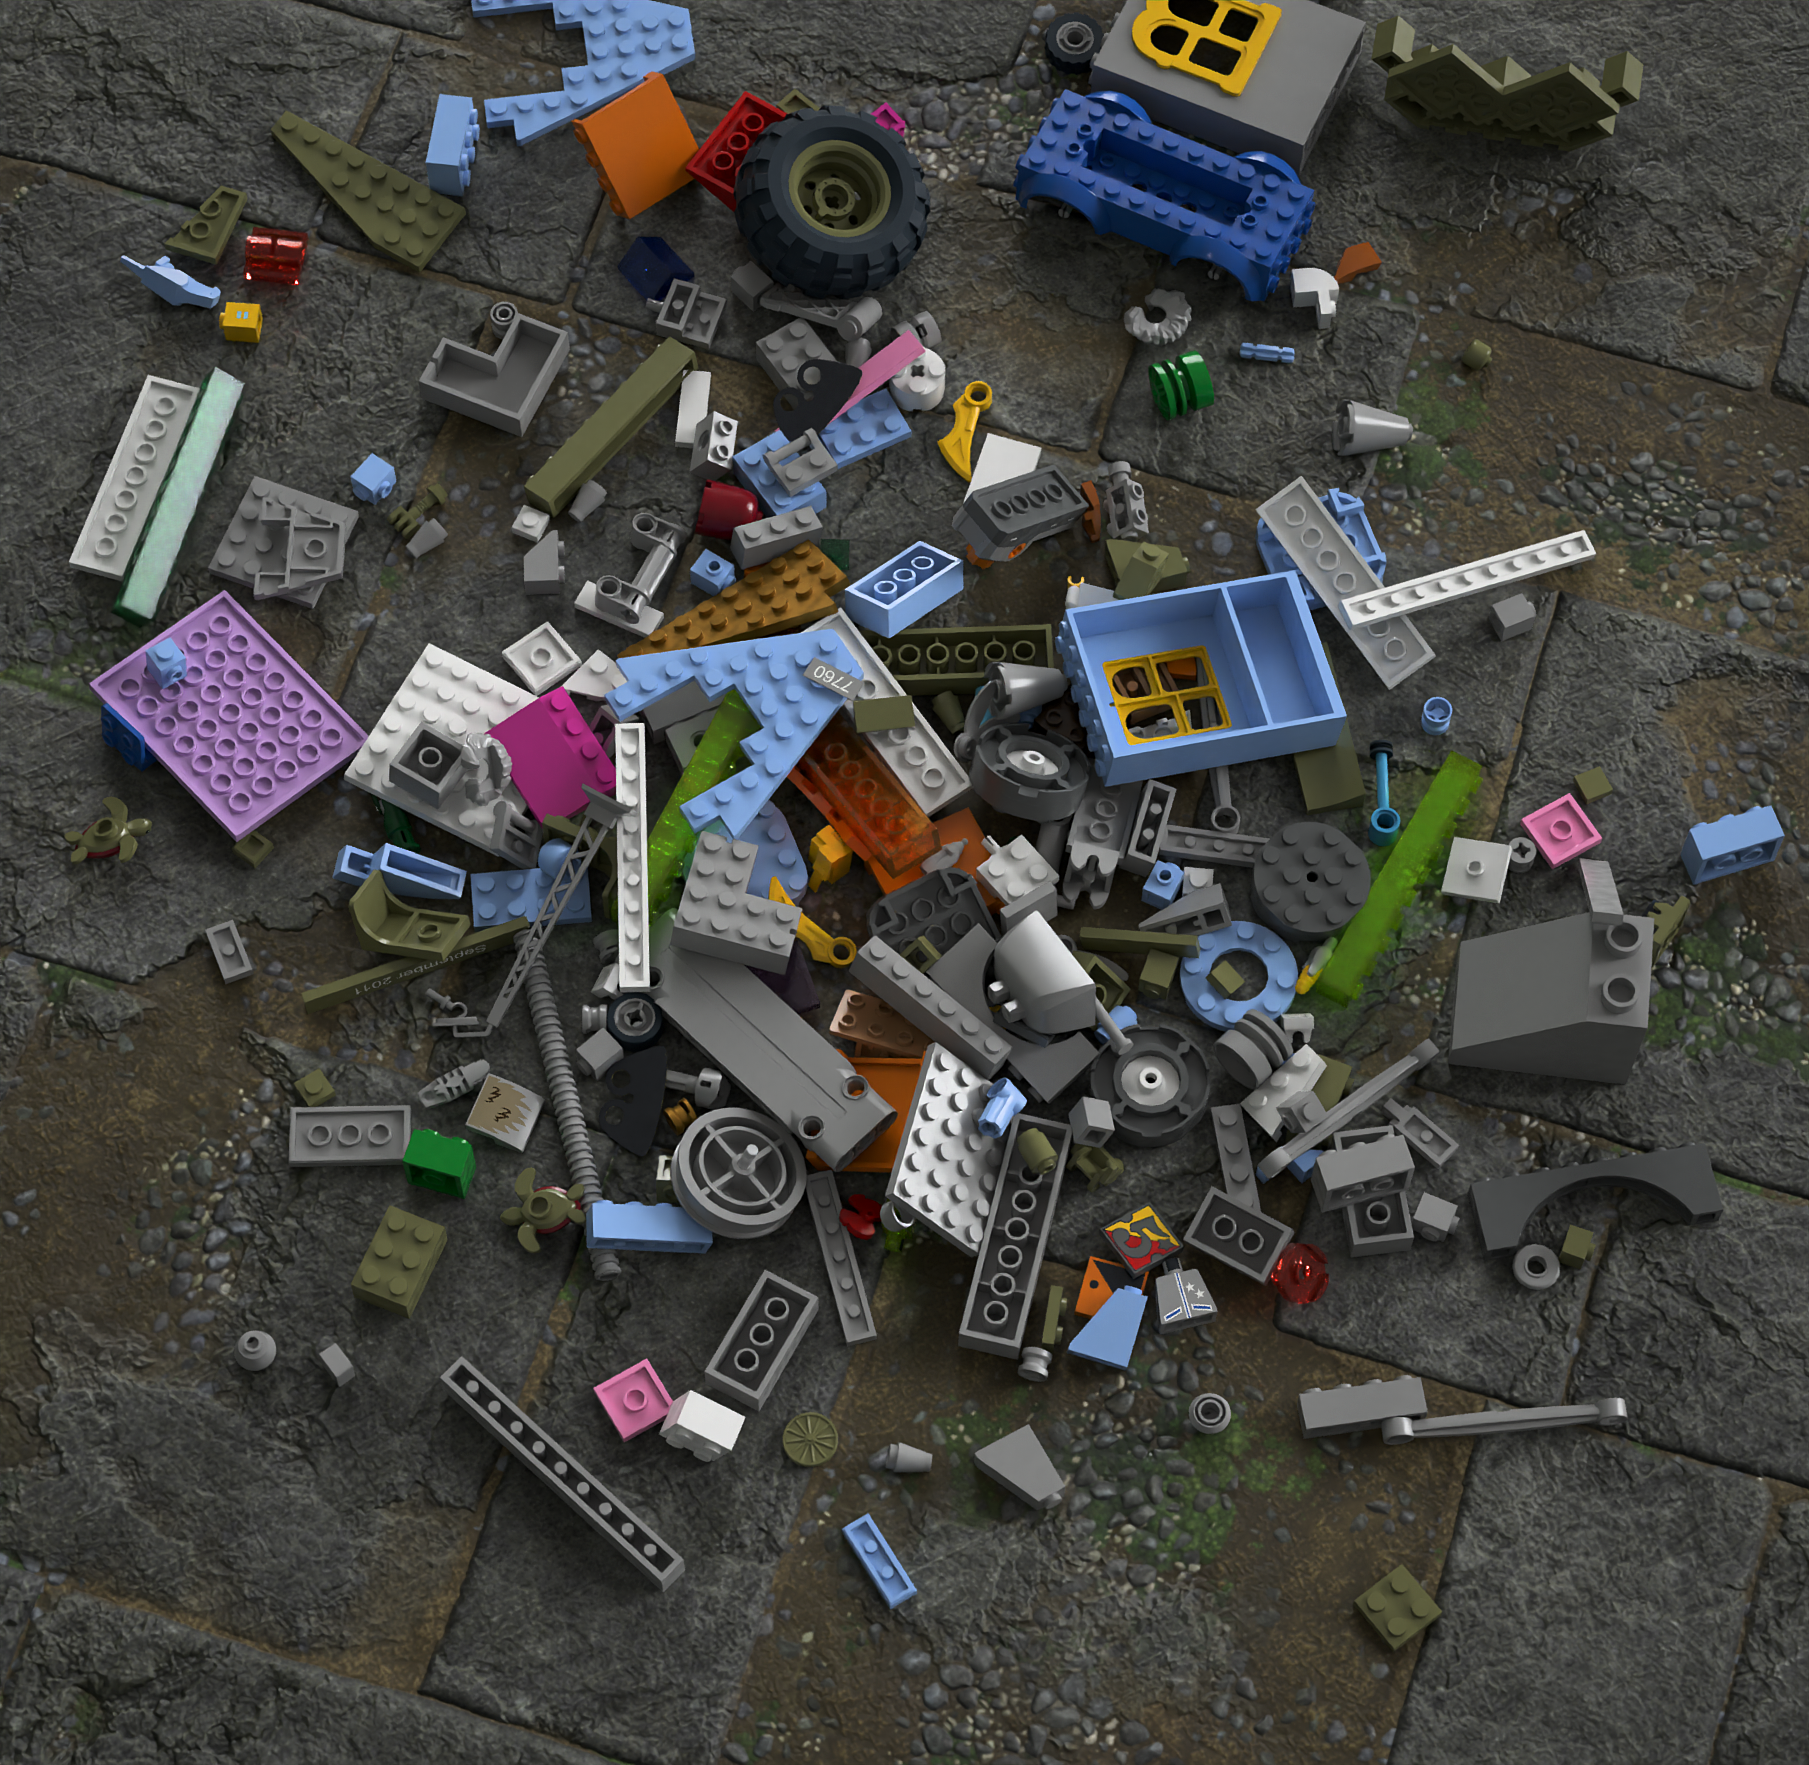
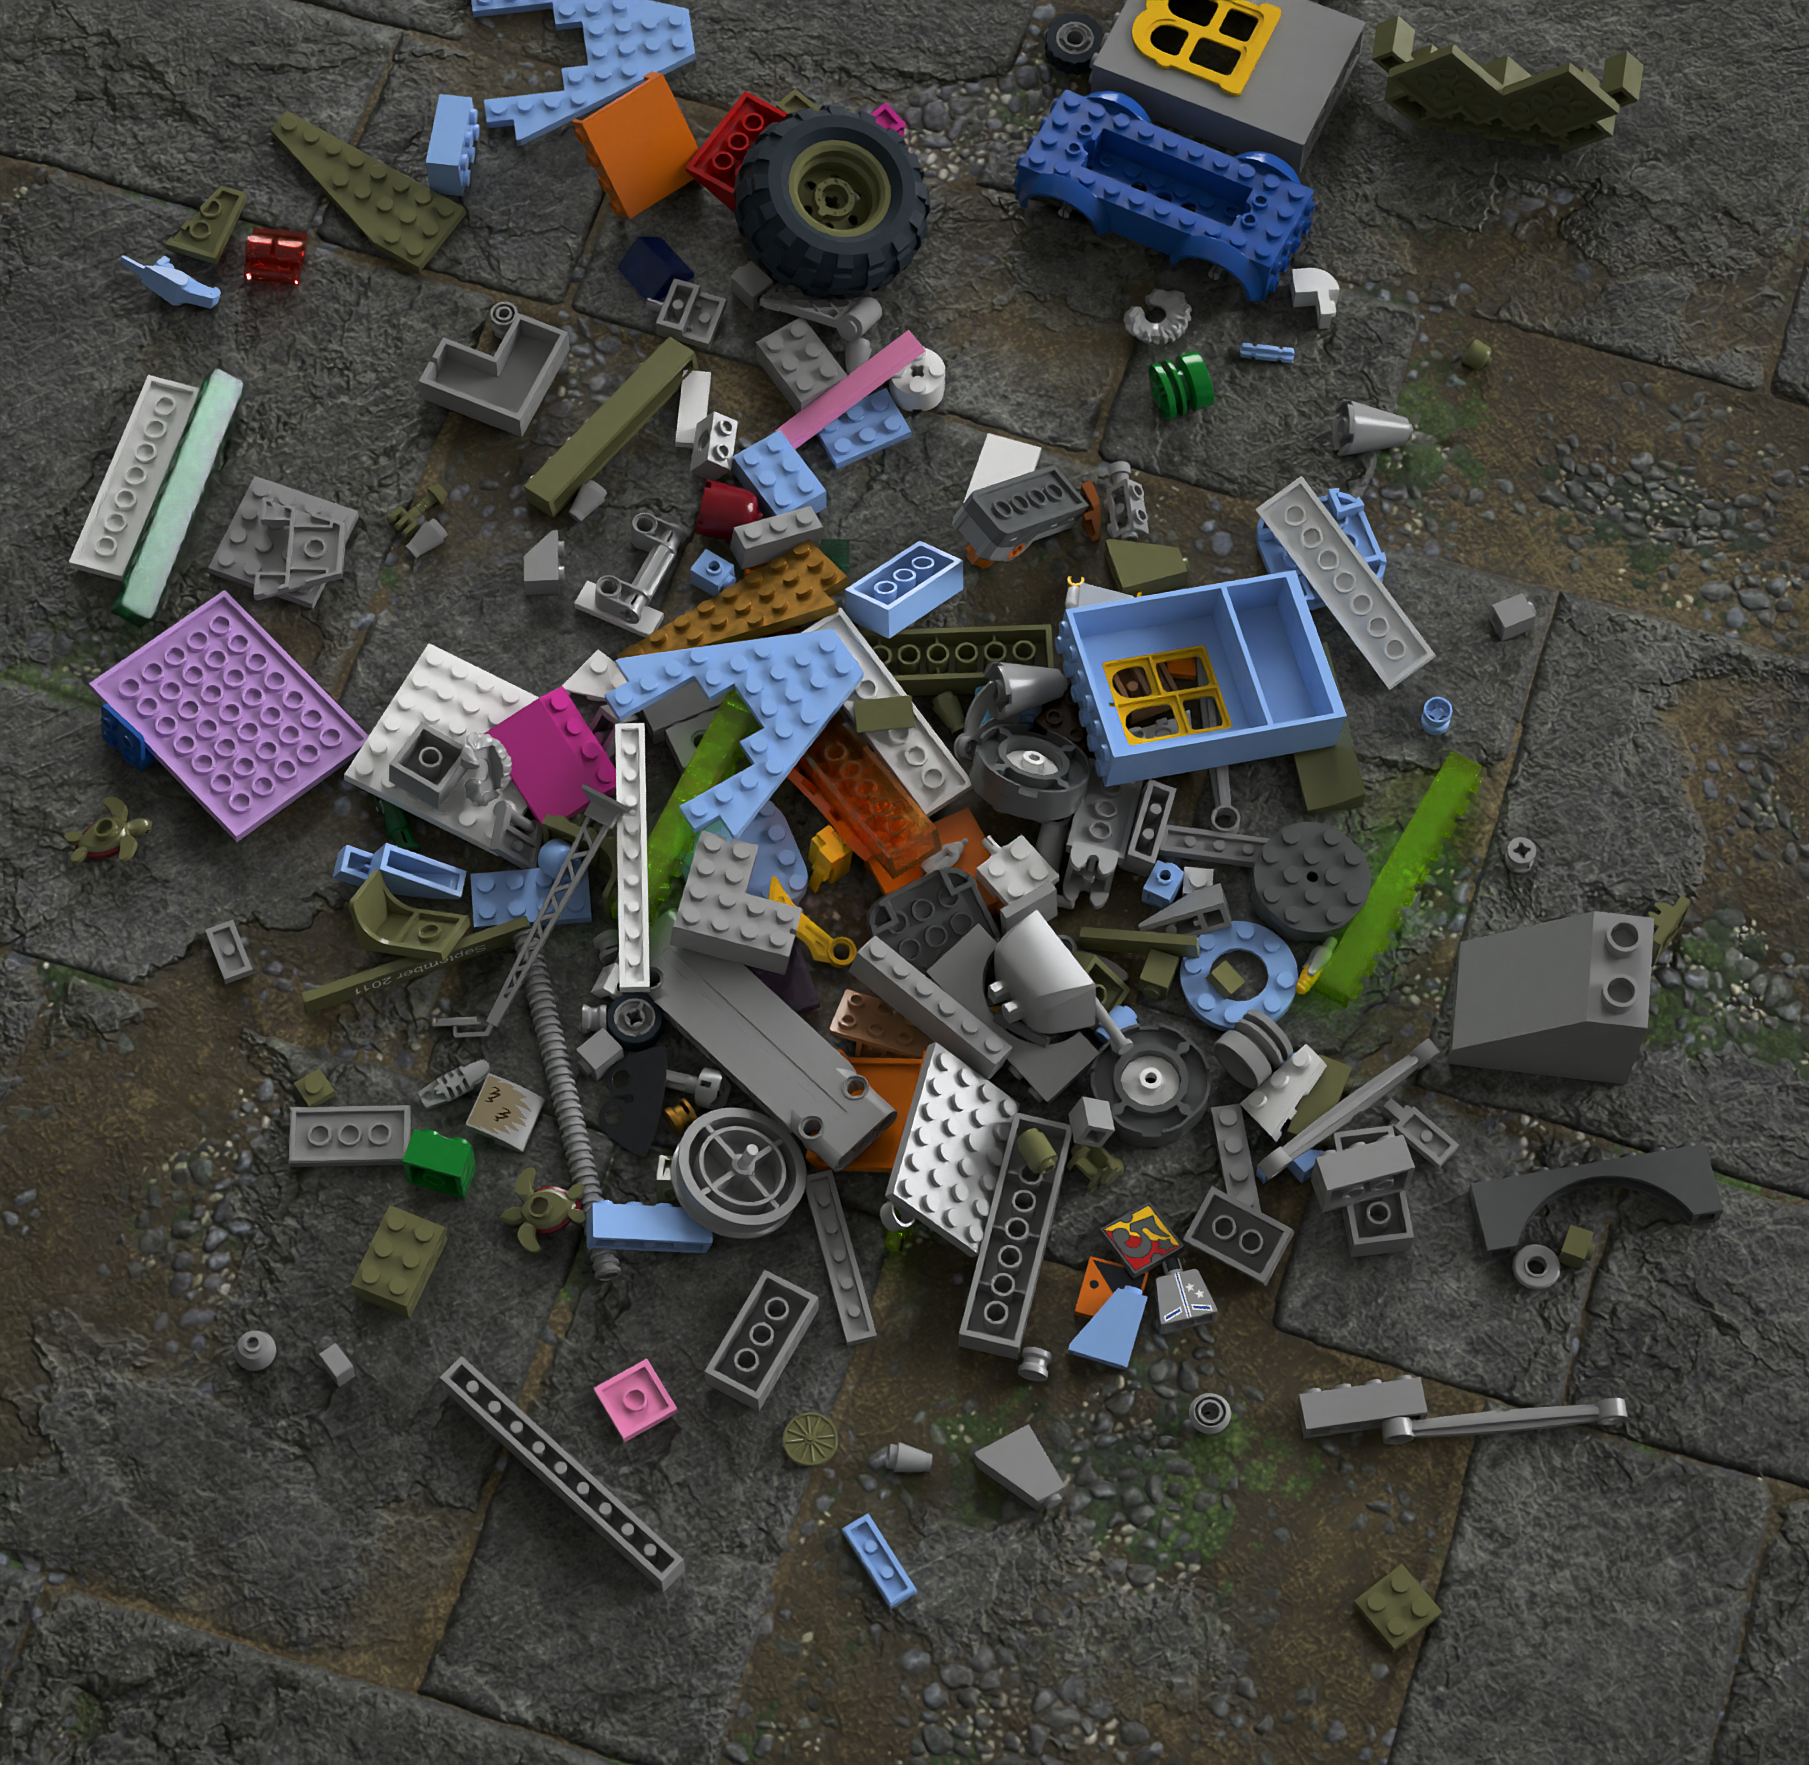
light blue brick [145,637,187,689] -> none
yellow brick [219,302,263,343] -> none
olive tile [232,830,274,869] -> none
light blue brick [351,453,396,505] -> none
light grey hand [425,988,467,1017] -> none
white tile [502,621,582,696] -> none
white plate [512,505,550,543] -> none
white brick [659,1390,745,1462] -> none
light grey plate [763,428,838,497] -> none
black piece [773,359,862,442] -> none
light grey sticker [803,657,864,701] -> none
red piece [839,1194,882,1240] -> none
light grey wheel [890,311,942,349] -> none
olive plate [900,935,942,975] -> none
yellow piece [937,381,992,483] -> none
light blue piece [978,1077,1027,1139] -> none
olive plate [1041,1285,1068,1354] -> none
olive slope [1112,542,1169,600] -> none
clear red plate [1271,1243,1329,1304] -> none
light grey brick [1276,1091,1328,1133] -> none
white tile [1281,1013,1314,1043] -> none
dark orange slope [1334,242,1382,284] -> none
white plate [1338,530,1596,630] -> none
dark azure piece [1368,740,1400,846] -> none
light grey brick [1412,1192,1460,1242] -> none
white plate [1441,837,1512,903] -> none
bright pink plate [1520,793,1602,869] -> none
olive tile [1573,766,1613,804] -> none
light grey tile [1578,858,1624,926] -> none
light blue brick [1680,806,1785,885] -> none

